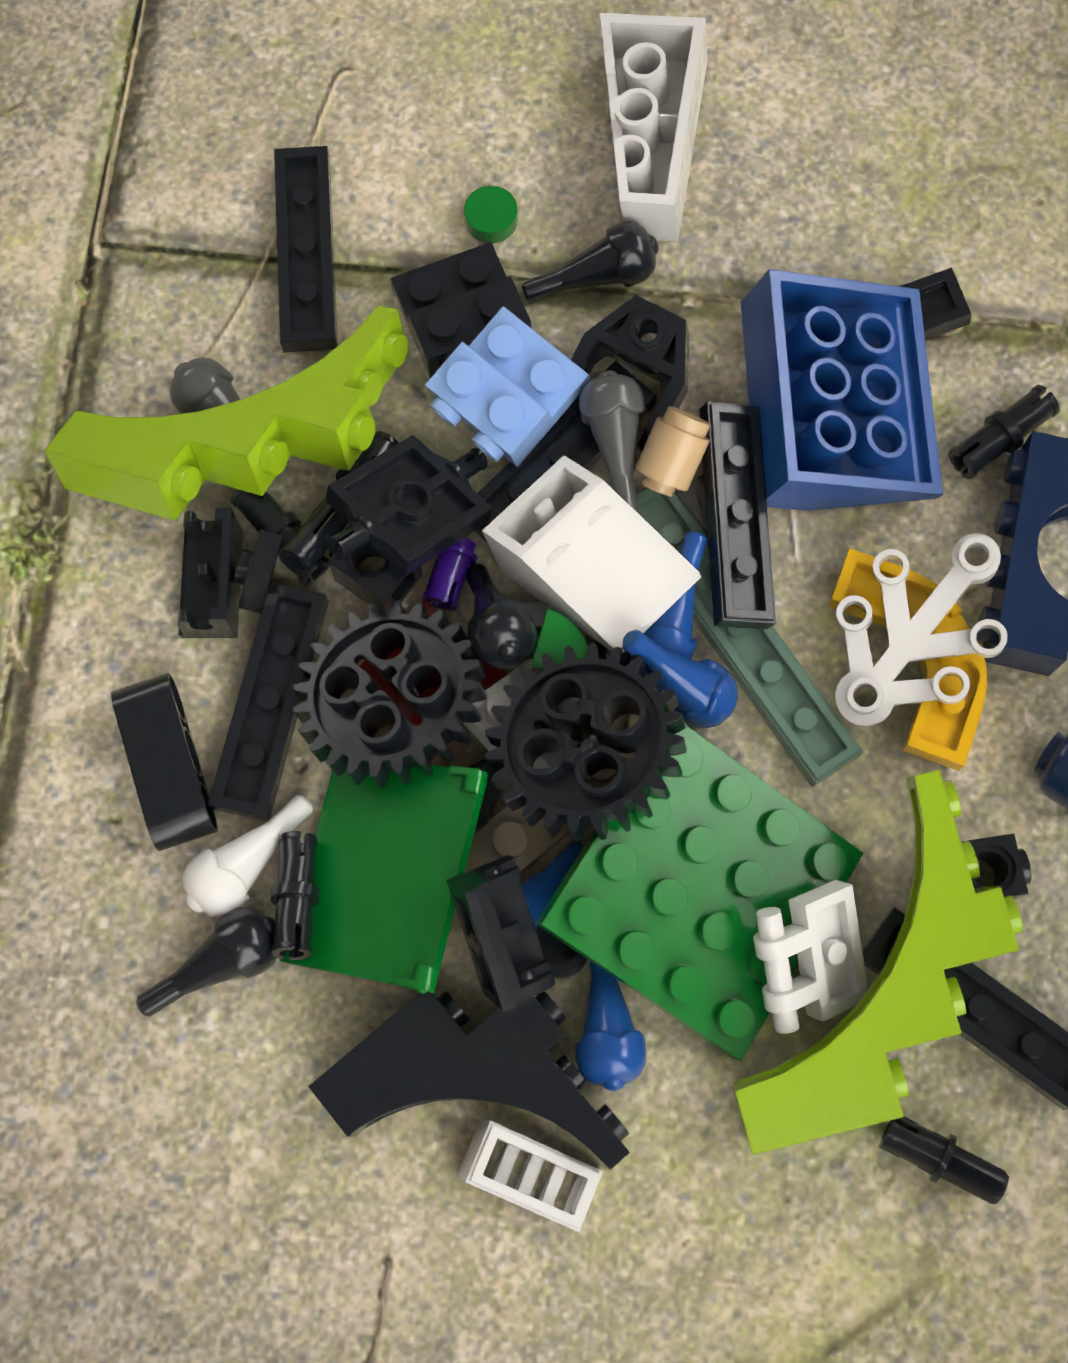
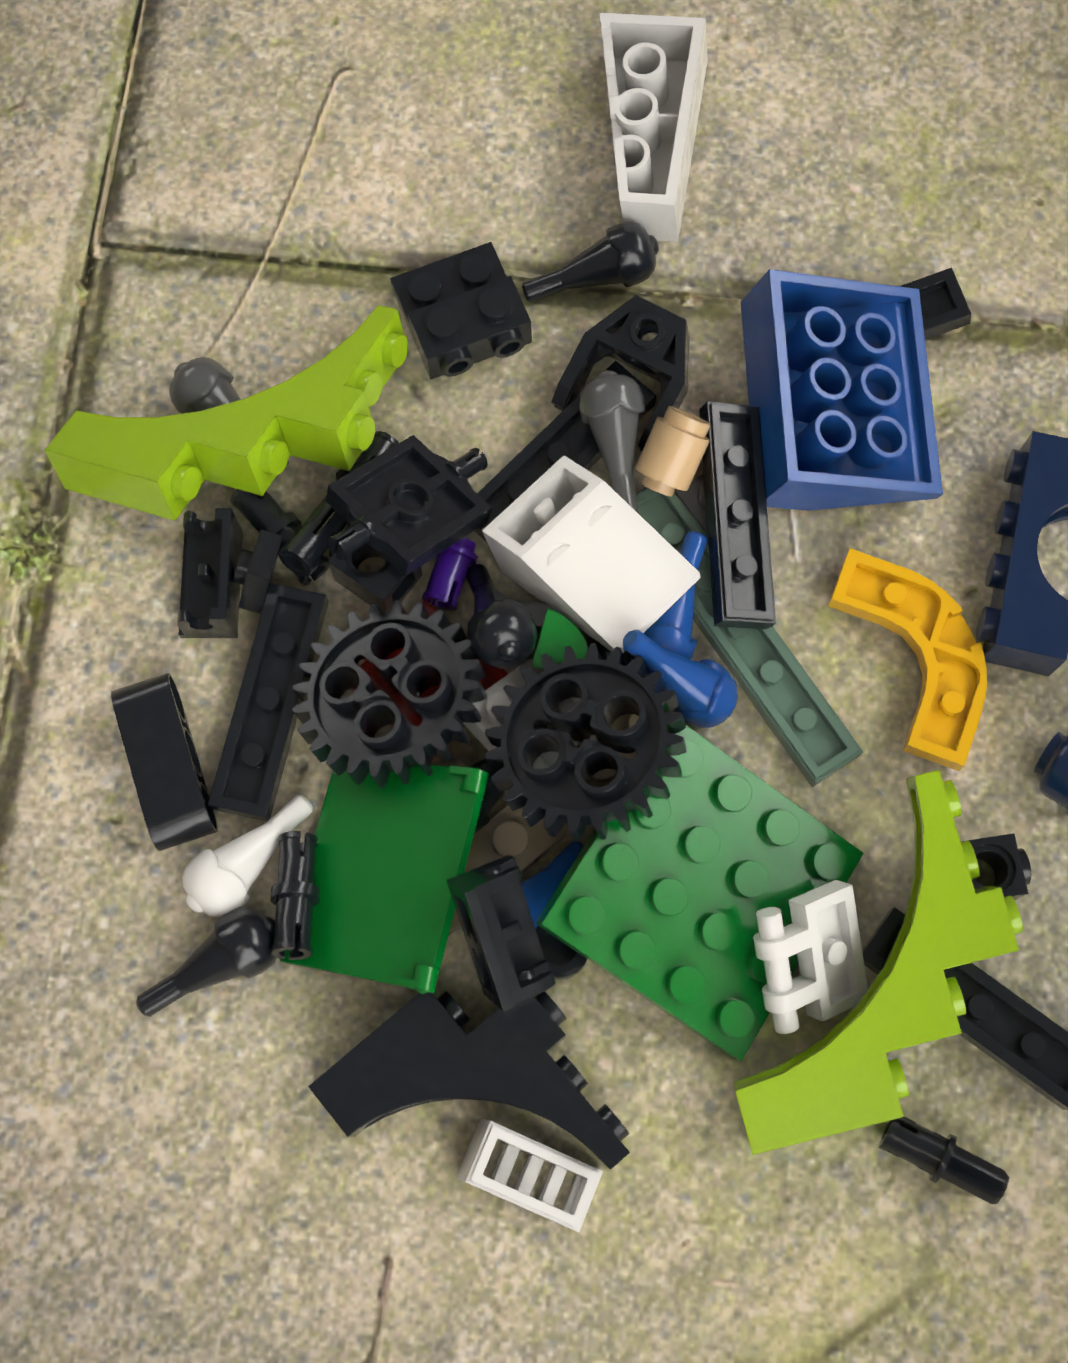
black plate [274,146,338,353] -> none
light blue plate [425,306,590,467] -> none
green tile [464,186,518,243] -> none
blue piece [575,961,647,1091] -> none
white plant [835,533,1007,727] -> none
black pin [948,384,1060,479] -> none

